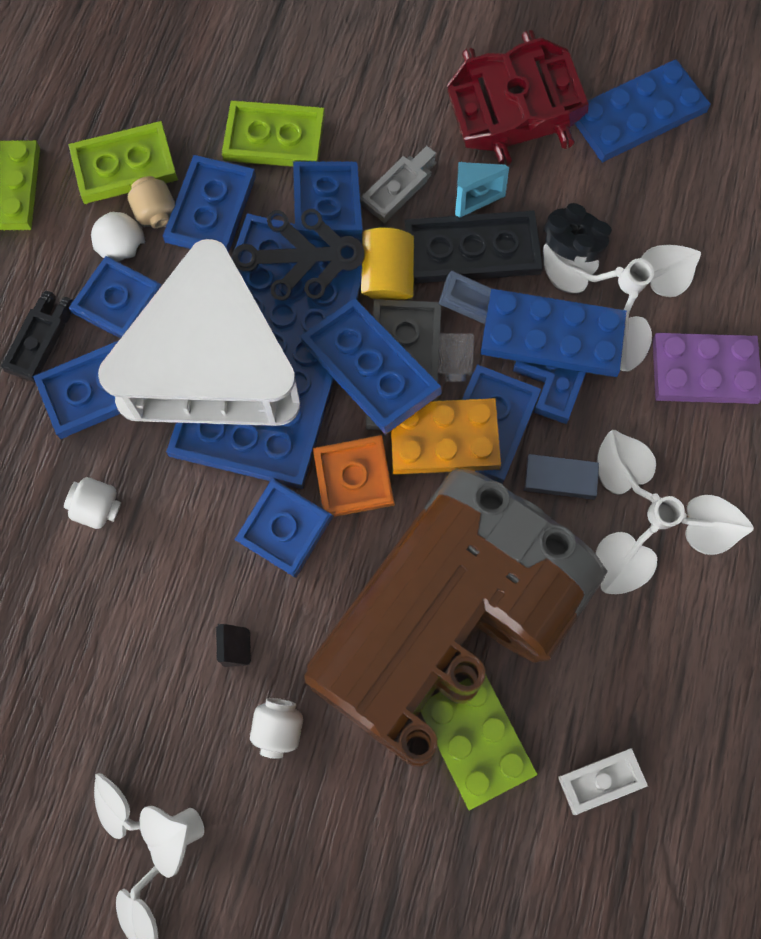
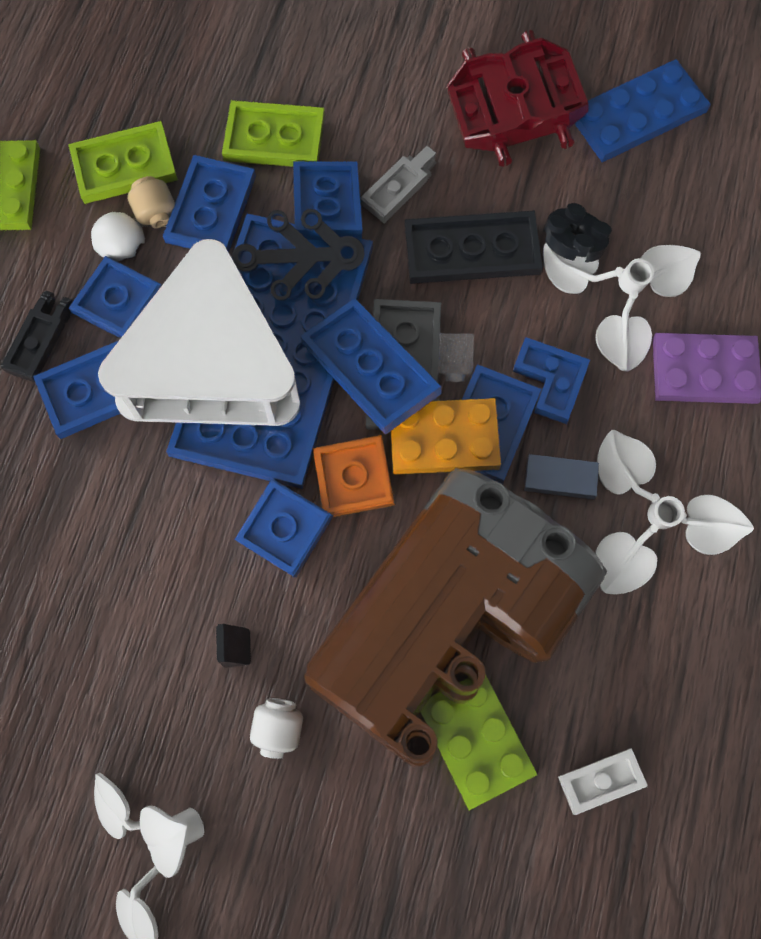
white head [64,477,121,529] -> none
yellow brick [361,228,414,300] -> none
sand blue tile [438,271,491,324] -> none
medium azure slope [455,162,509,218] -> none
blue plate [480,288,627,377] -> none

